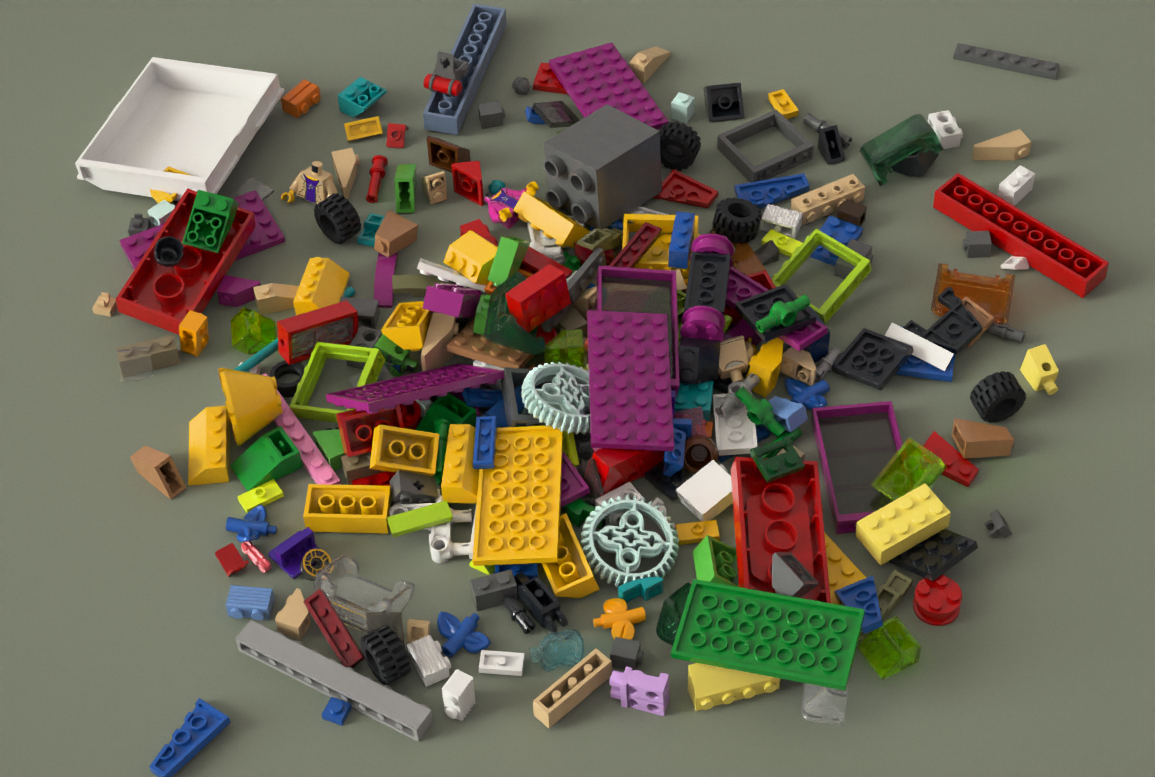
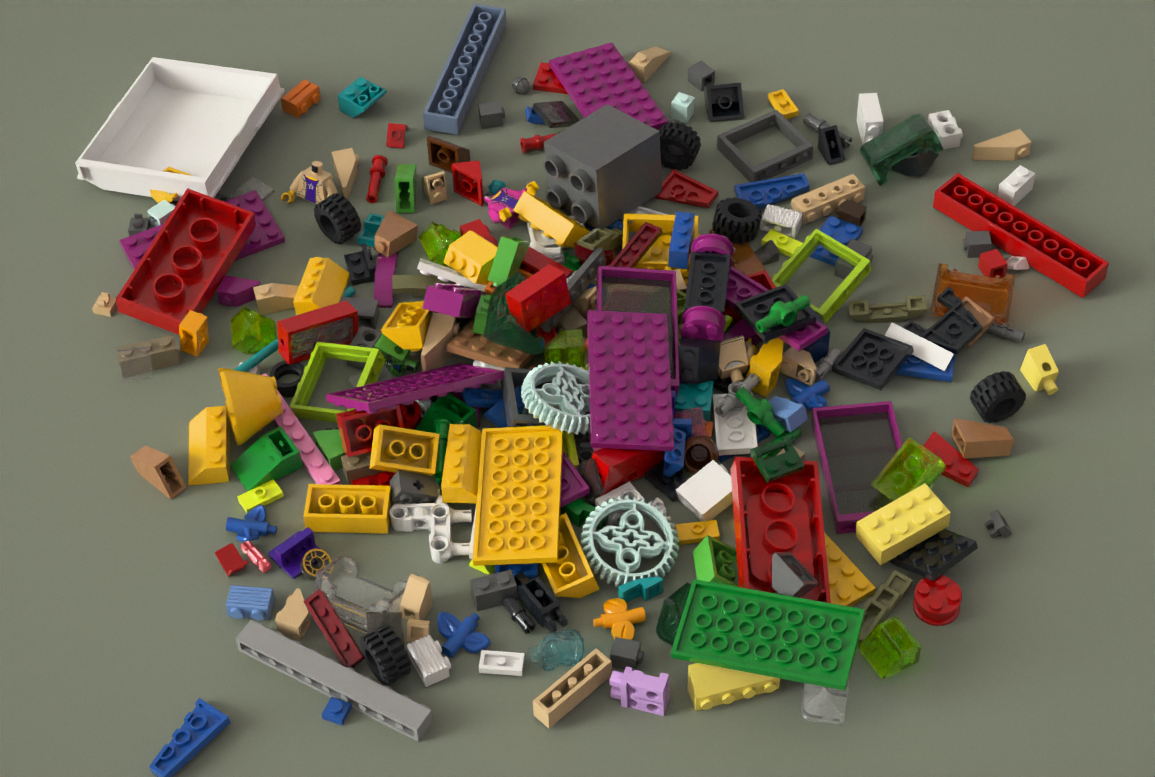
black hair [154,237,184,267] -> none
green slope [182,190,239,253] -> none
yellow plate [344,116,382,141] -> none
lime tile [387,500,453,538] -> none
dark grey piece [423,51,469,97] -> none
white brick [442,669,476,721] -> none
blue tile [473,416,498,469] -> none
blue wing [835,575,883,634] -> none
dark grey plate [953,43,1060,80] -> none
none -> black bracket [344,243,376,286]
none -> tan slope [400,574,433,620]
none -> clear neon green slope [418,222,461,267]
none -> red pin [520,133,558,153]
none -> dark grey brick [688,61,715,91]
none -> olive slope [848,295,927,323]
none -> white brick [856,93,884,149]
none -> red brick [978,249,1008,282]

